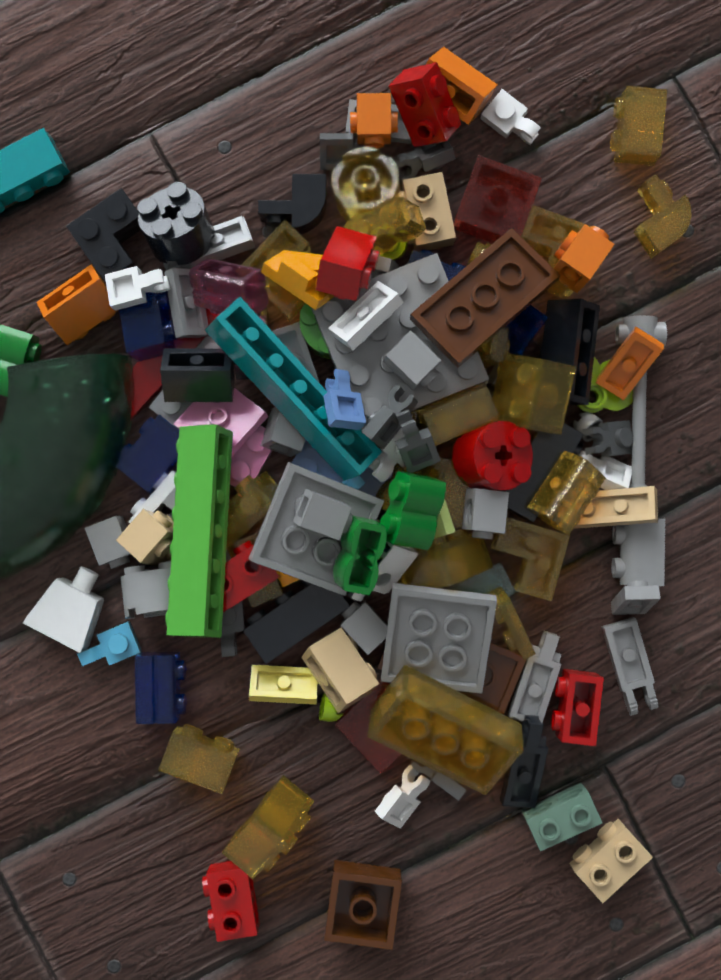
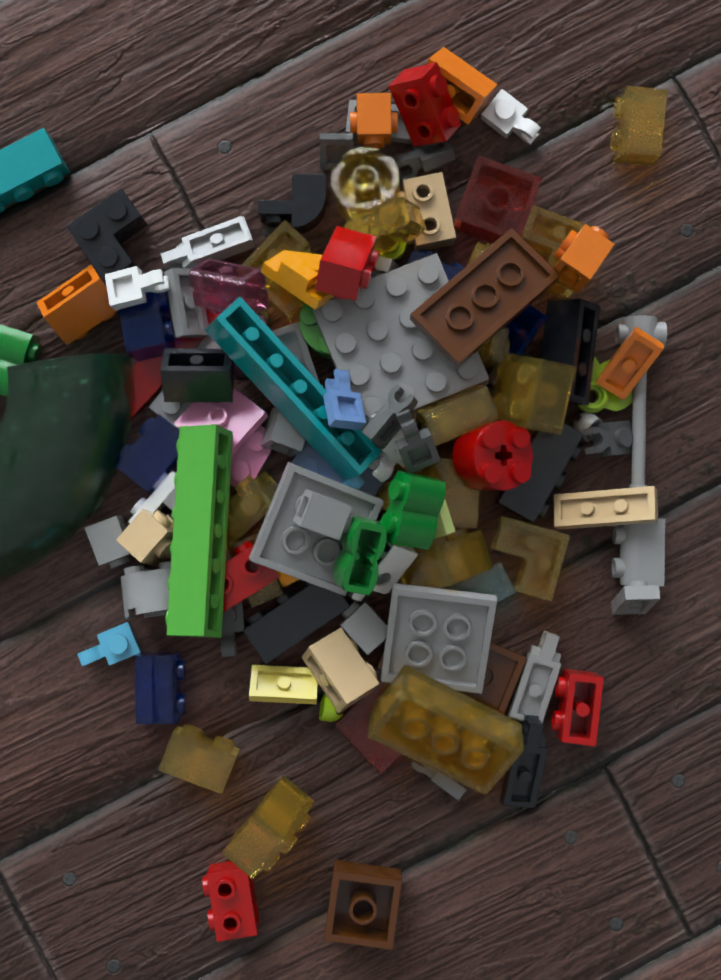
white torso [23,566,104,653] -> none
black brick [137,182,215,265] -> none
white plate [328,281,404,351] -> none
white plate [375,765,430,829] -> none
light grey brick [383,330,441,390] -> none
light grey brick [462,488,509,539] -> none
clear yellow plate [489,586,536,660] -> none
sand green brick [521,783,602,852] -> none
clear yellow brick [527,451,606,535] -> none
white plate [569,451,632,490] -> none
tan brick [569,819,653,903] -> none
light grey hinge [601,617,658,716] -> none
clear yellow brick [634,174,691,259] -> none

